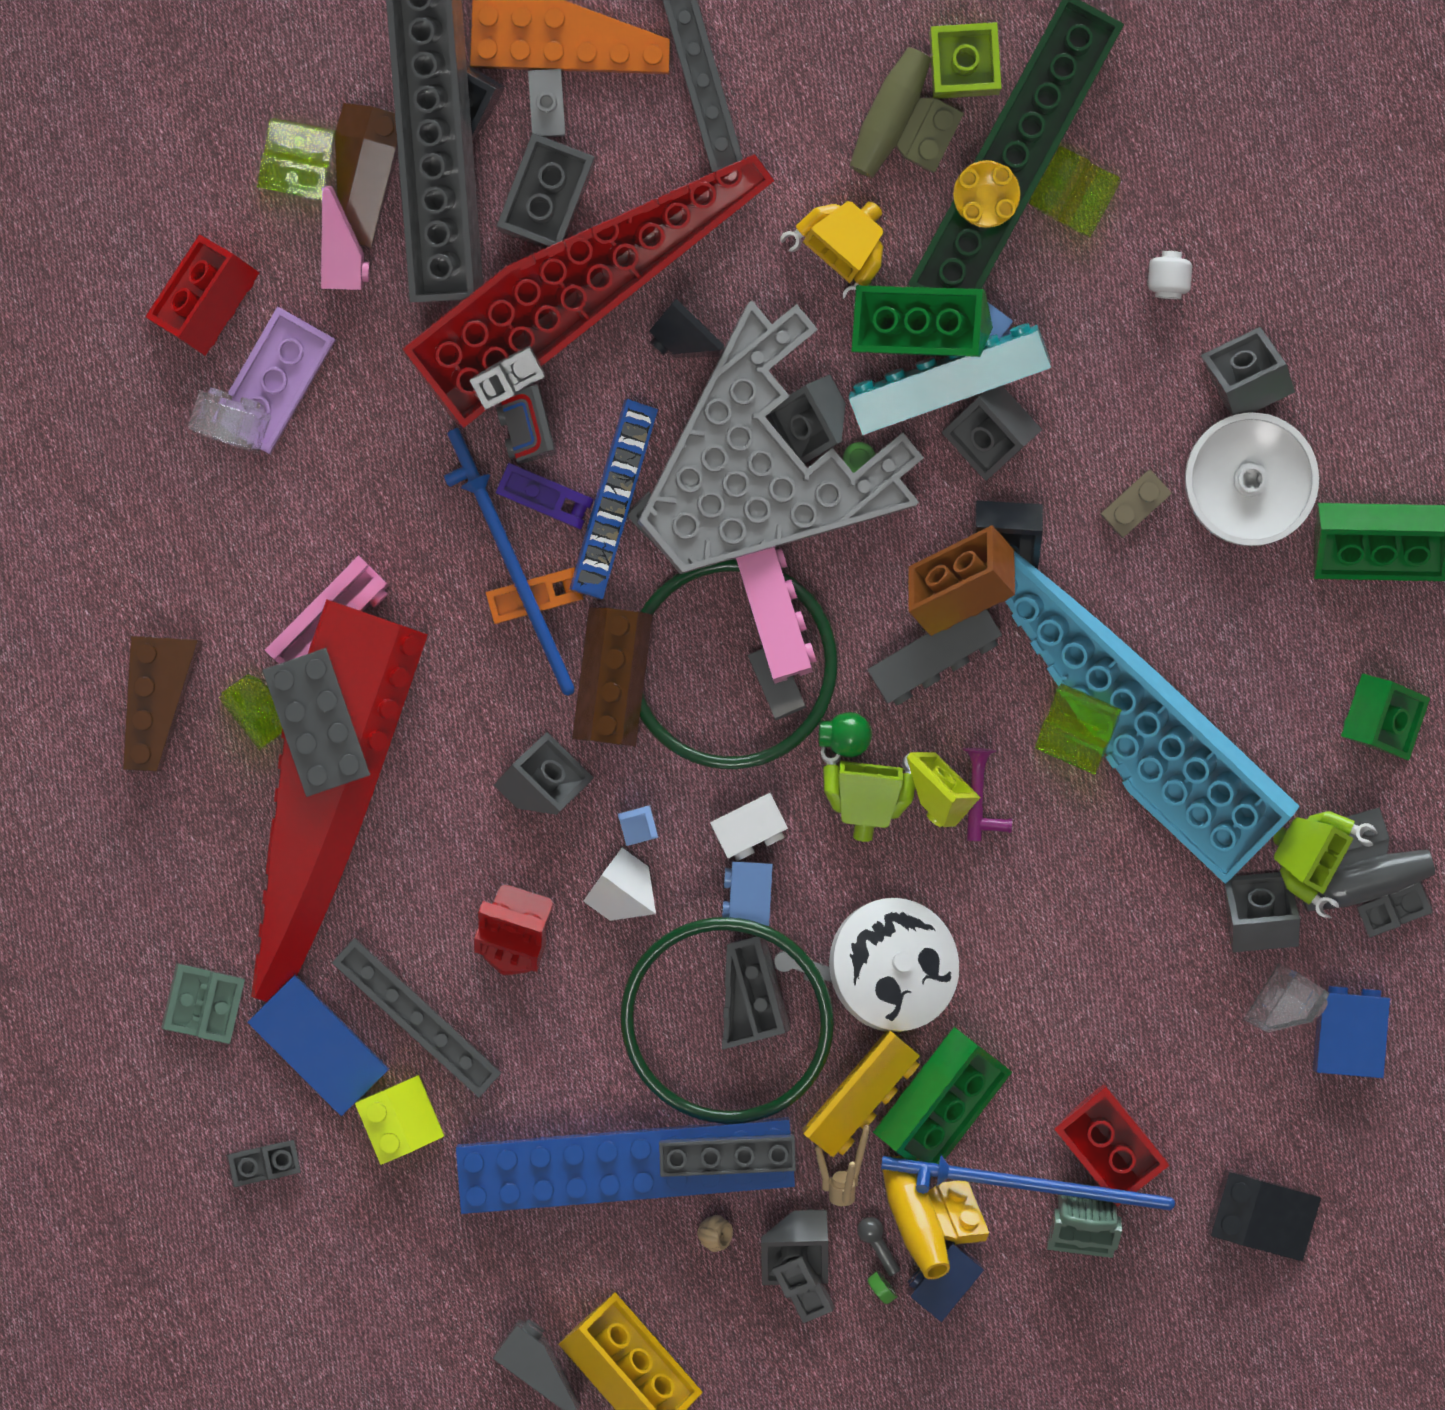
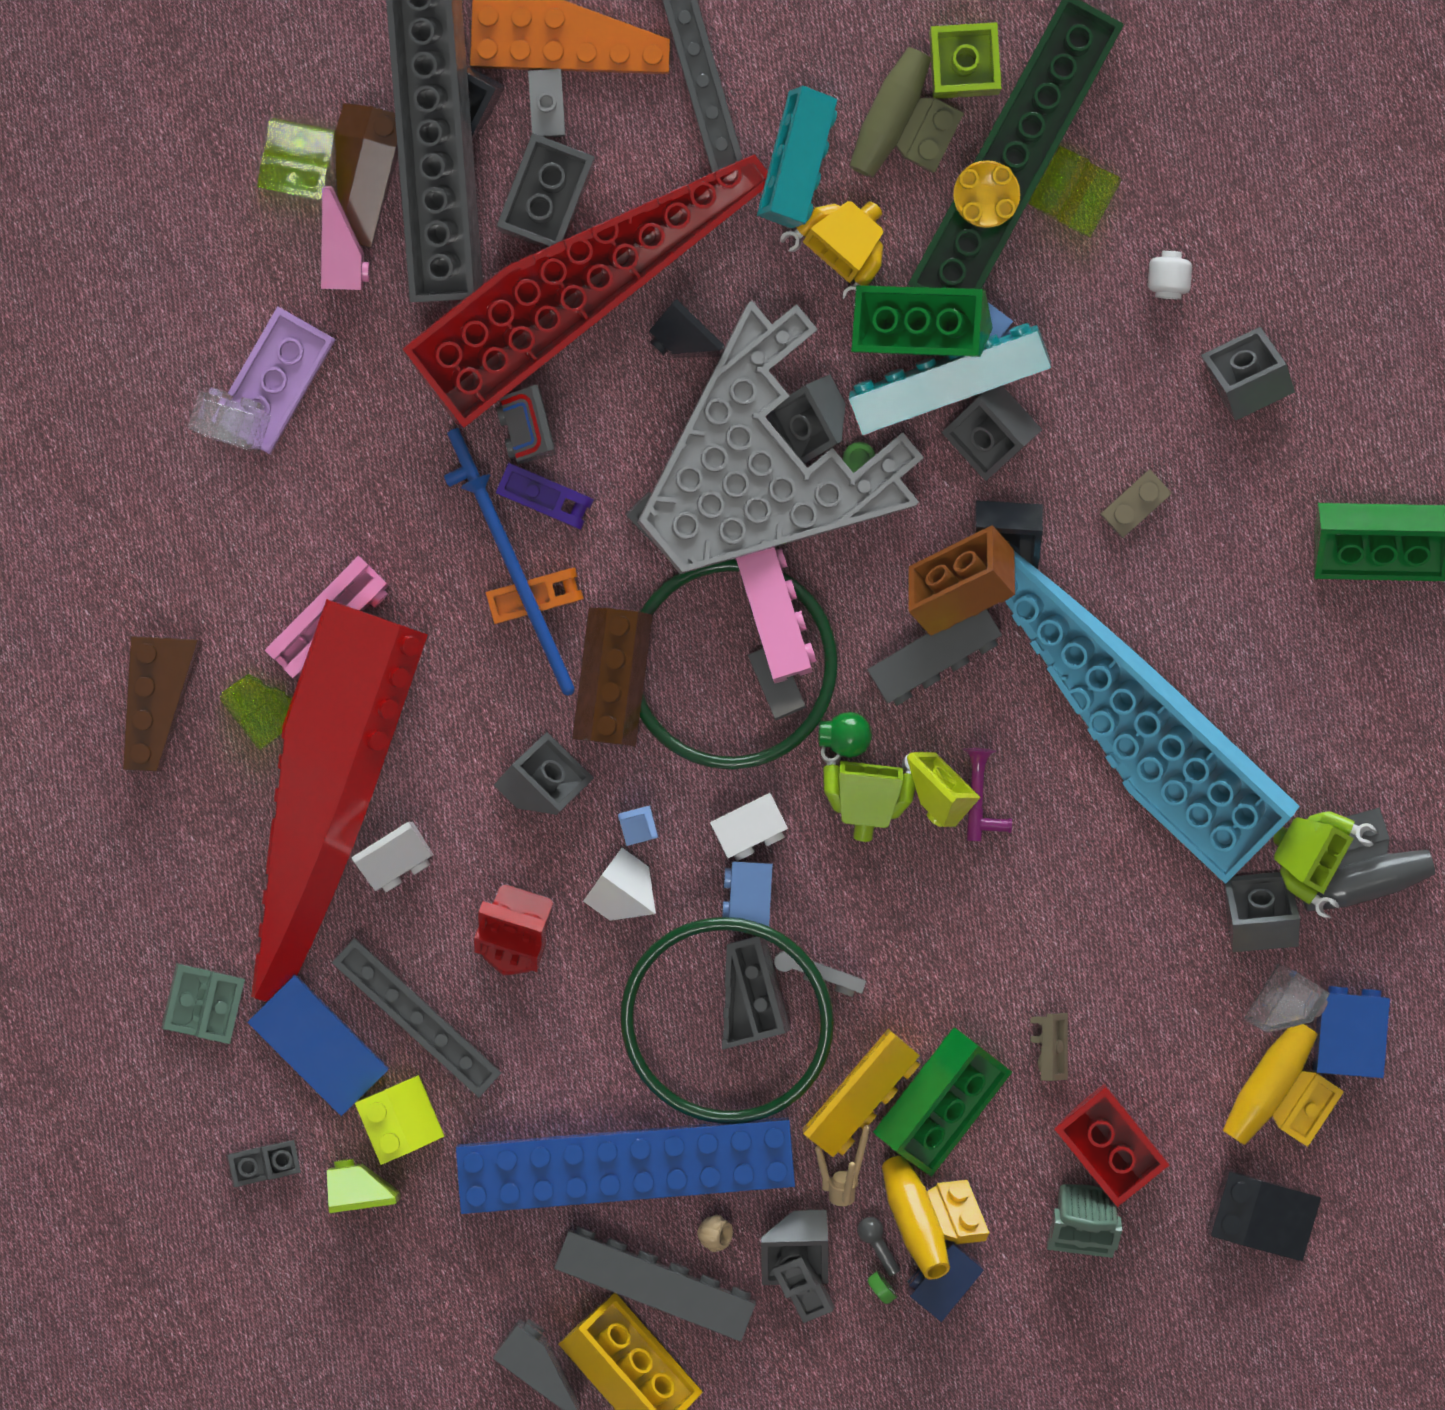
red slope [145,234,260,356] -> none
dark grey plate [262,648,370,797] -> none
slope [470,345,546,410] -> none
tile [569,399,658,600] -> none
dark grey brick [659,1134,796,1177] -> none
white dish [829,898,959,1032] -> none
blue piece [881,1155,1175,1210] -> none
clear neon green slope [1035,683,1122,775] -> none
white dish [1185,412,1319,546] -> none
green slope [1341,673,1430,761] -> none
dark grey slope [1357,881,1433,938] -> none
none -> lime slope [327,1159,401,1213]
none -> white slope [351,822,434,893]
none -> dark grey brick [554,1226,756,1342]
none -> teal brick [757,85,837,229]
none -> dark tan plate [1031,1013,1068,1081]
none -> yellow plate [1222,1020,1344,1147]

